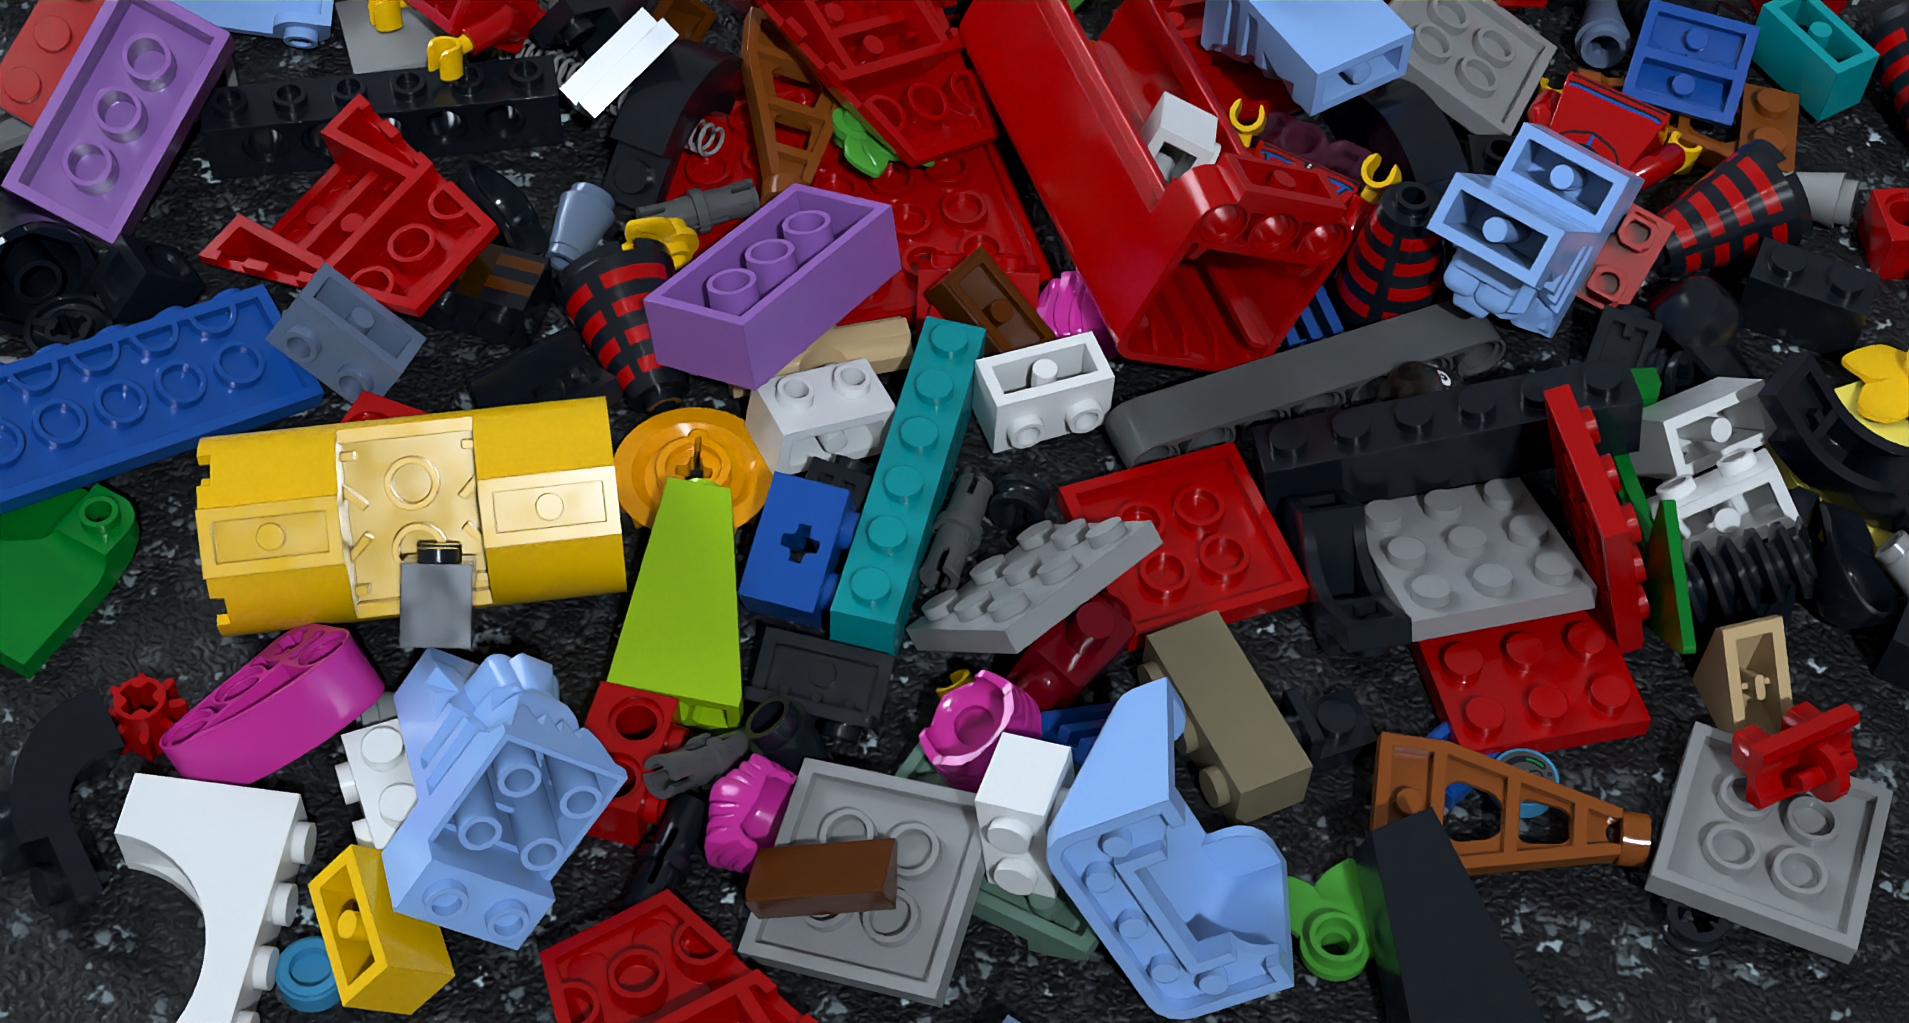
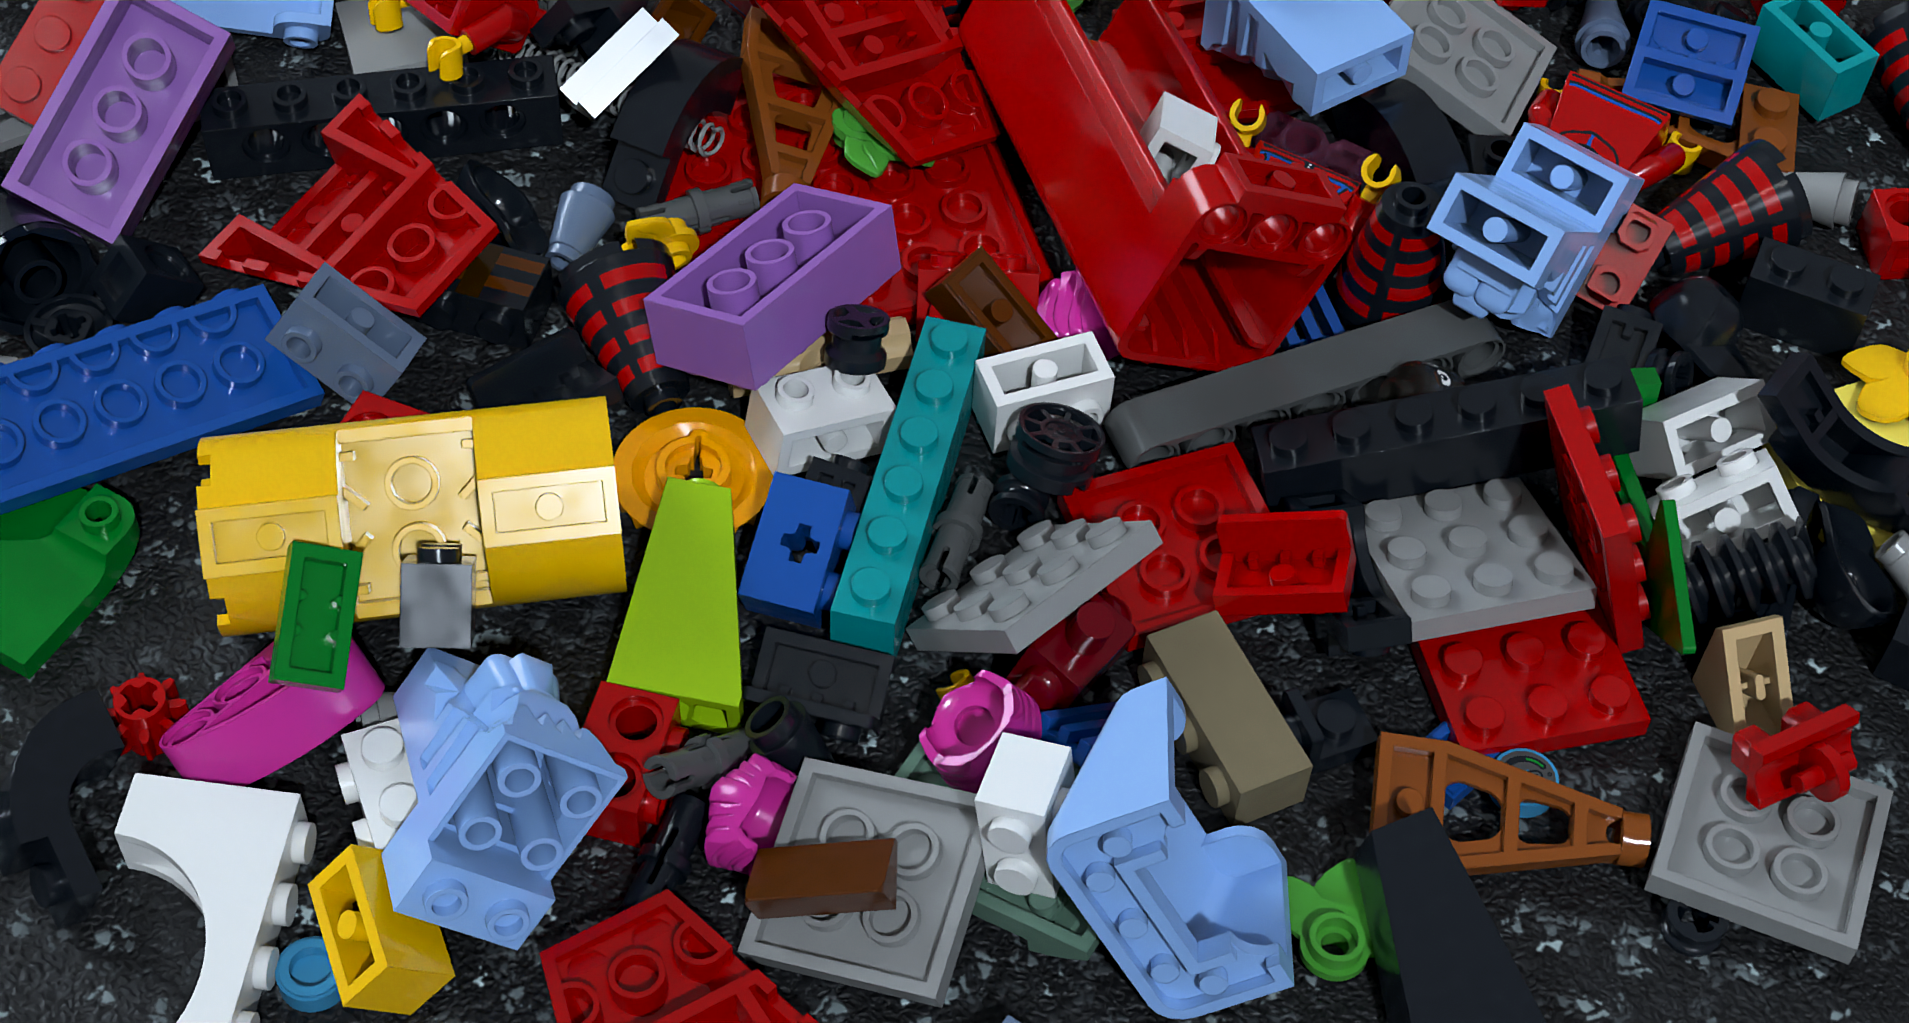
none -> green tile [268,541,363,693]
none -> black wheel [824,304,890,375]
none -> black wheel [1006,402,1105,496]
none -> red bracket [1212,510,1357,616]

